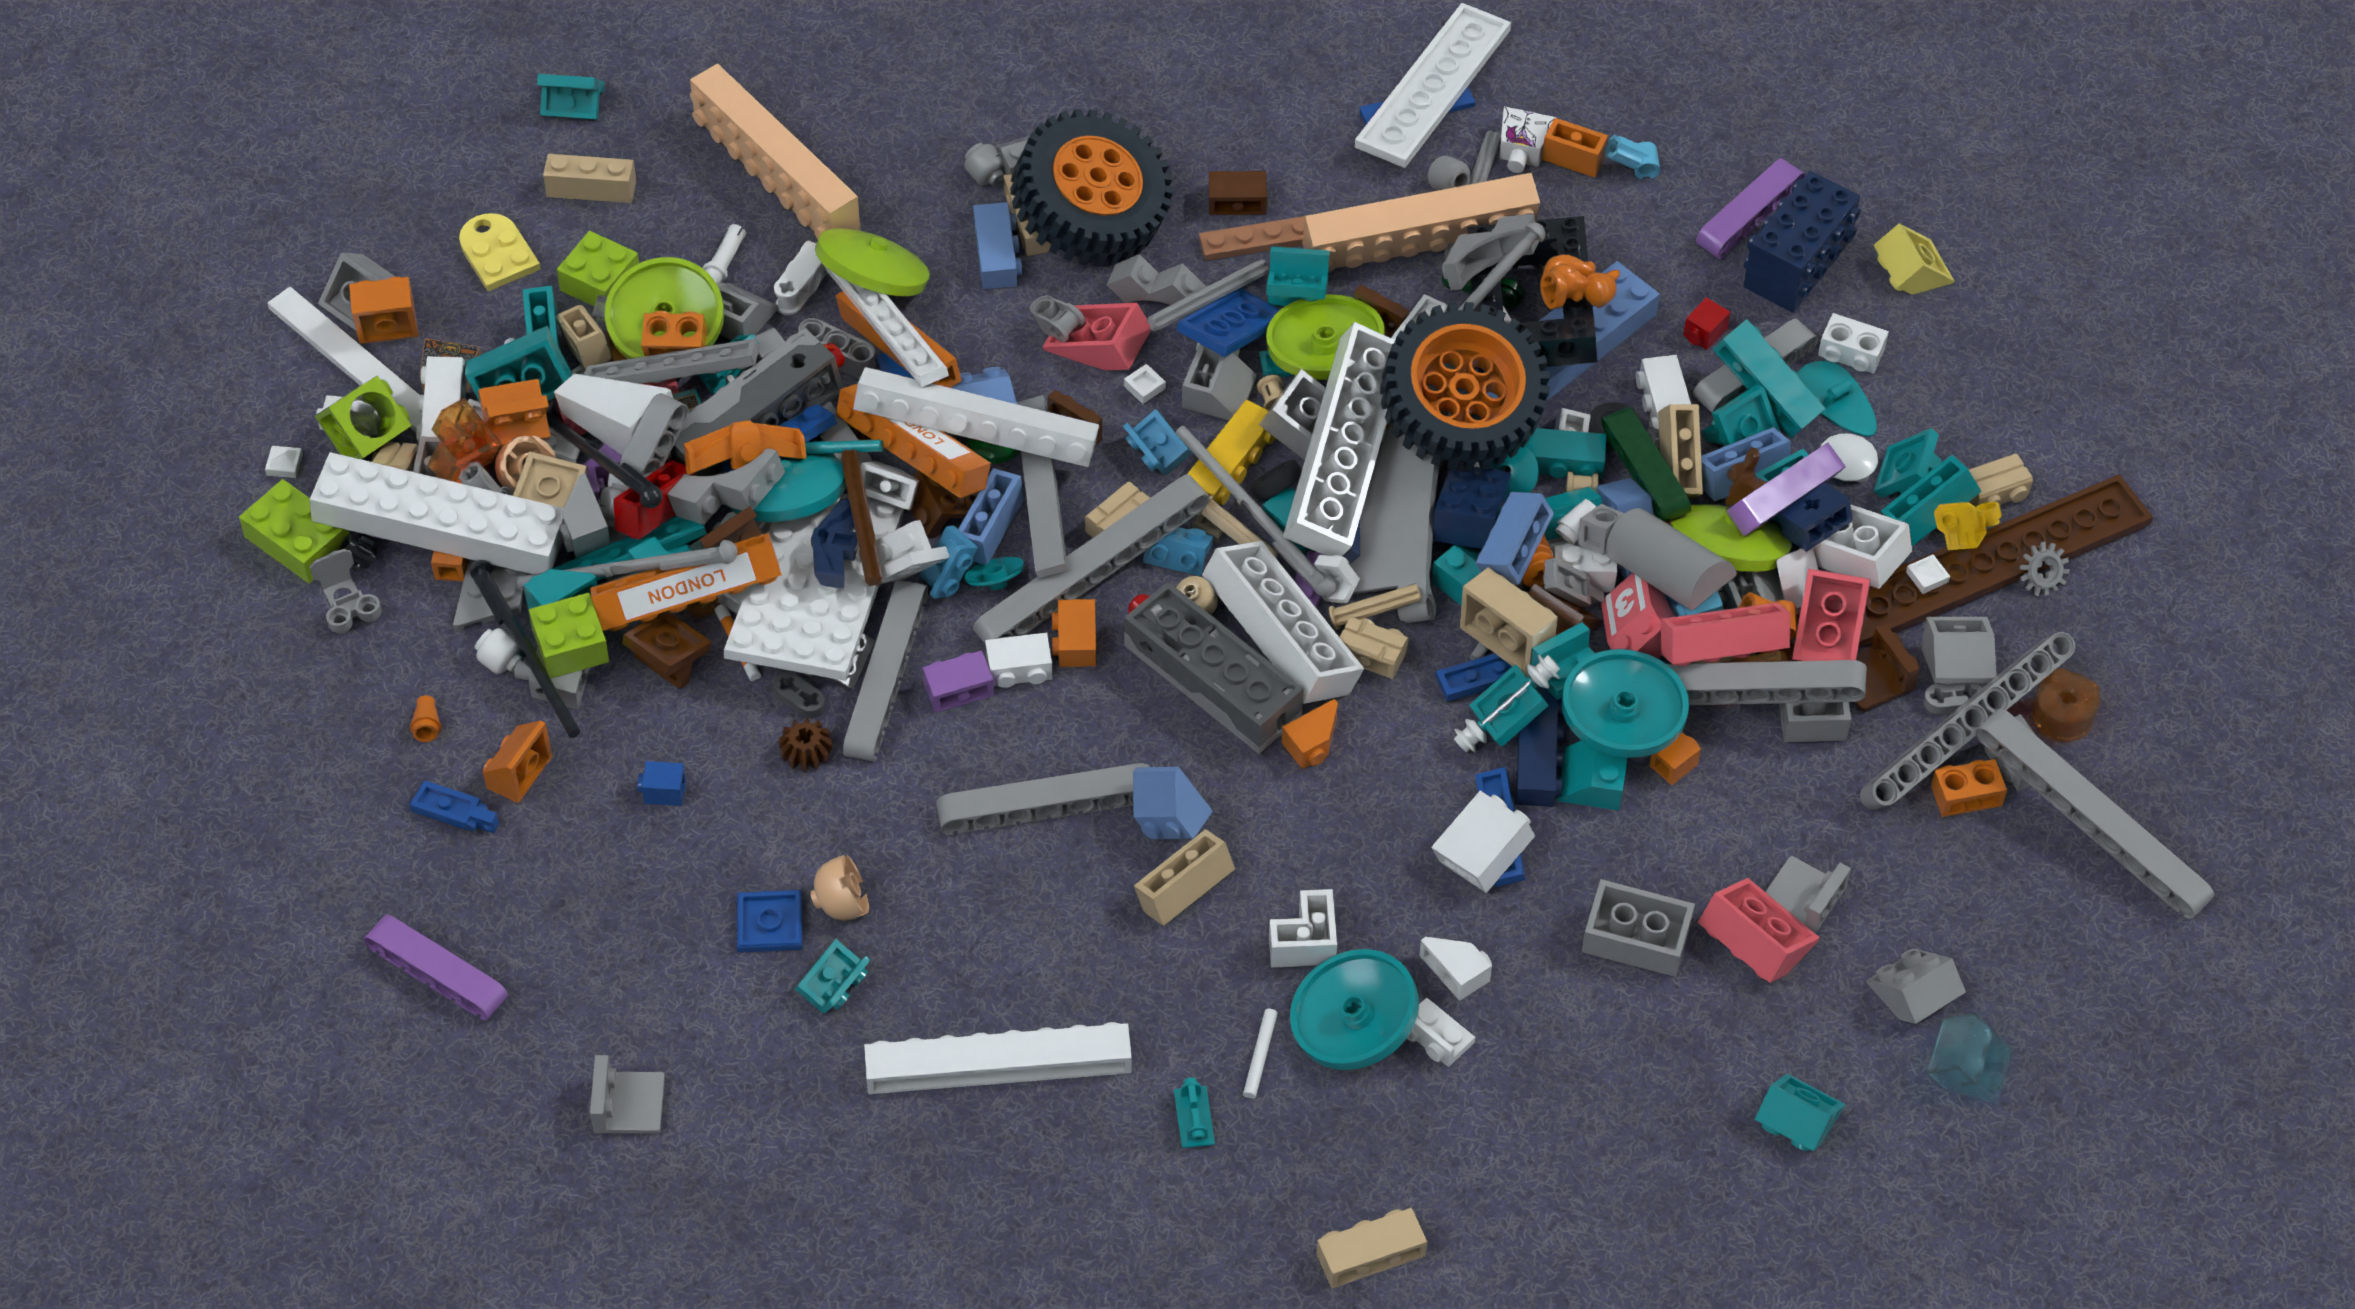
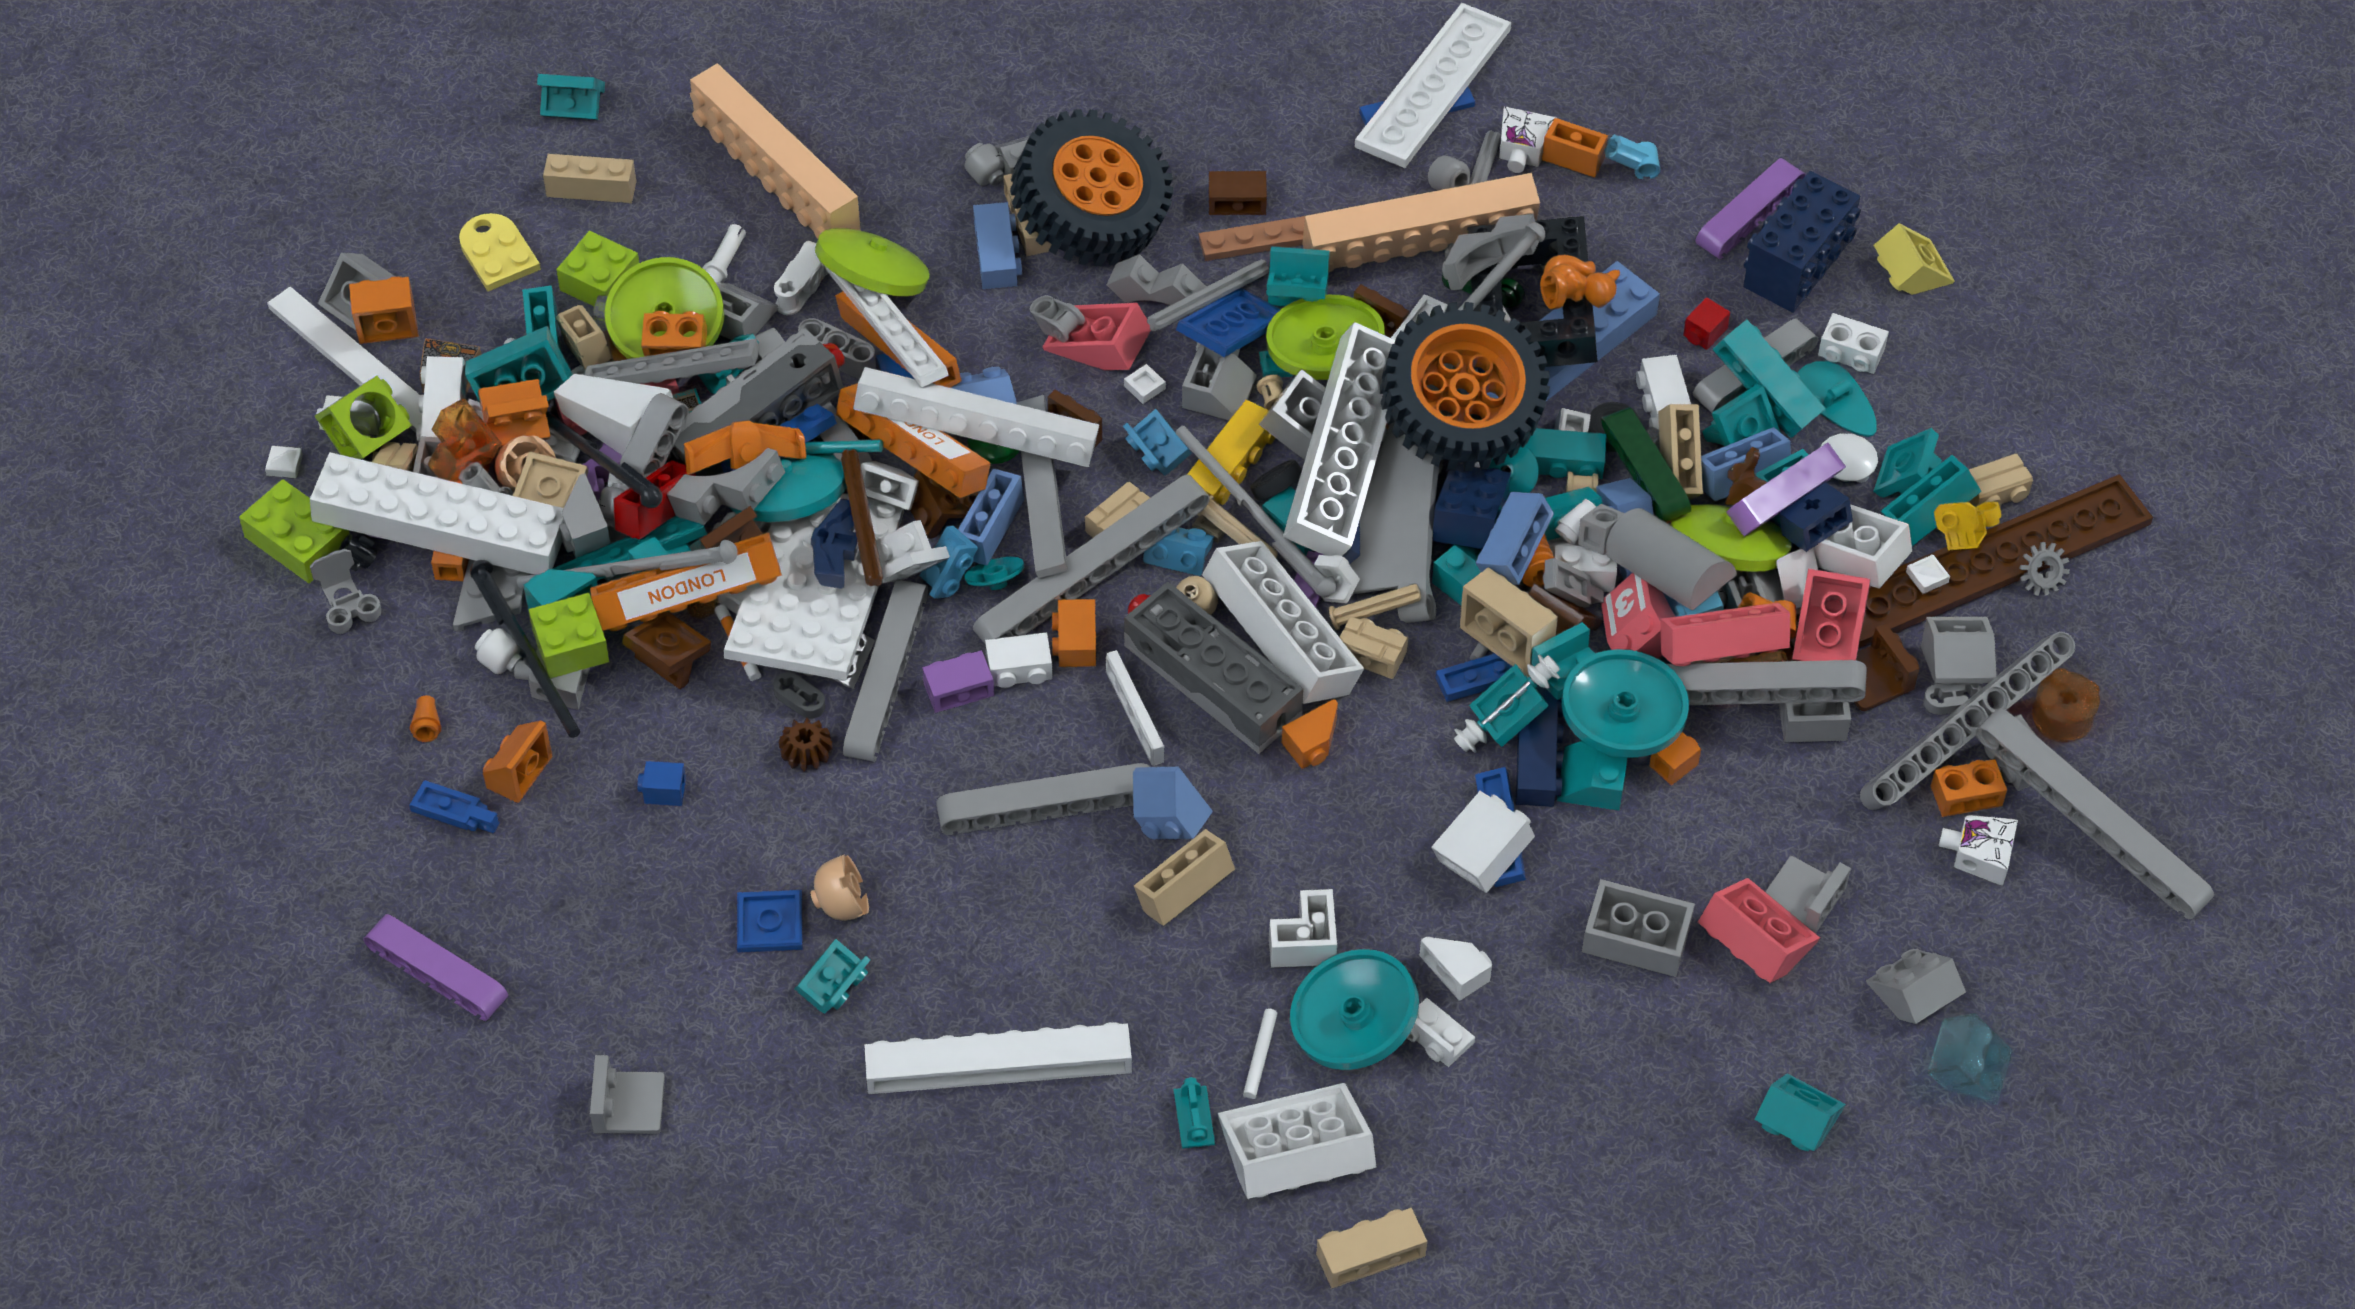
none -> white tile [1106,650,1164,766]
none -> white slope [1218,1083,1376,1199]
none -> white torso [1939,815,2018,885]

